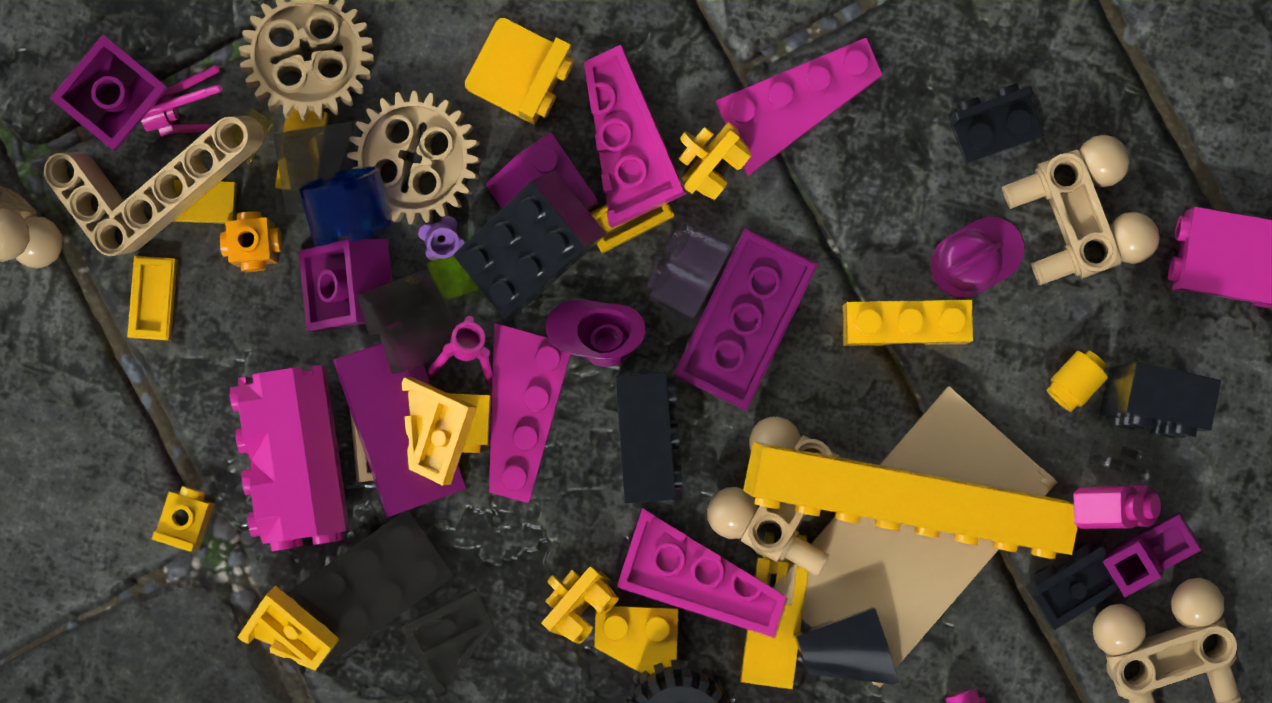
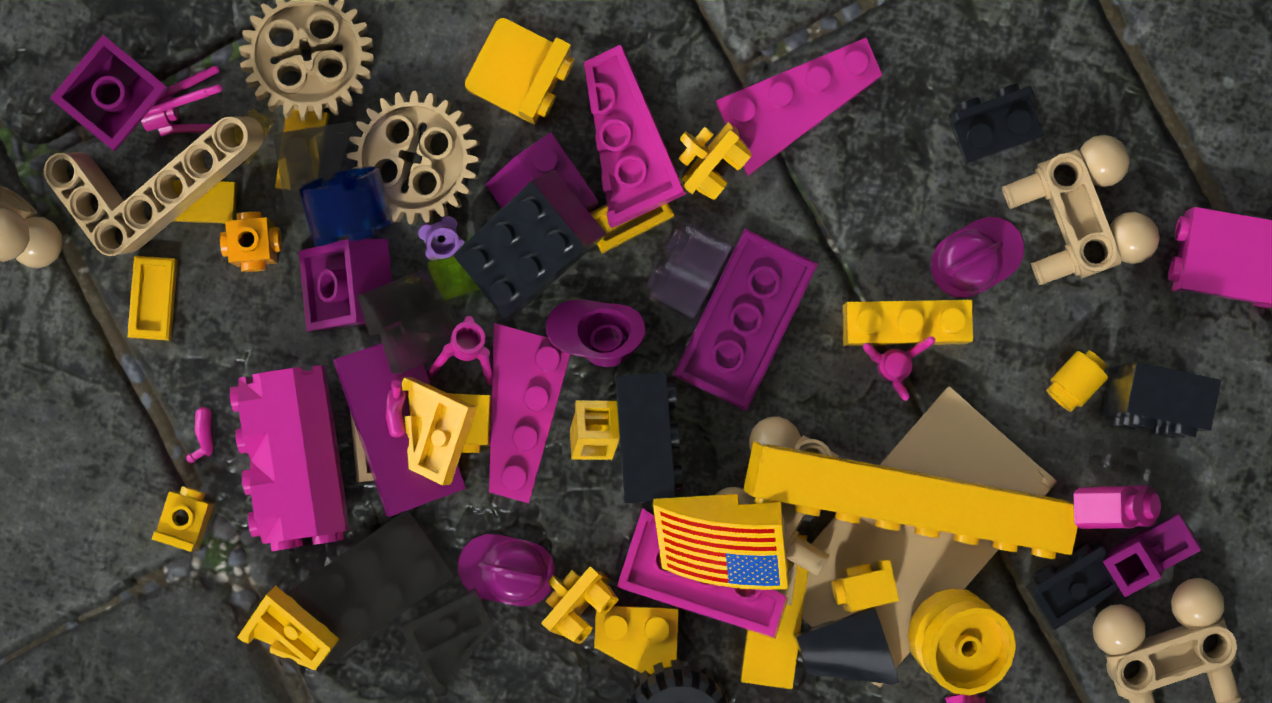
none -> dark pink piece [186,407,214,464]
none -> dark pink piece [386,379,406,438]
none -> magenta piece [458,534,556,606]
none -> yellow brick [570,400,620,460]
none -> yellow slope [653,494,788,590]
none -> yellow brick [831,559,900,612]
none -> dark pink plant [863,336,936,400]
none -> yellow wheel [907,588,1016,695]

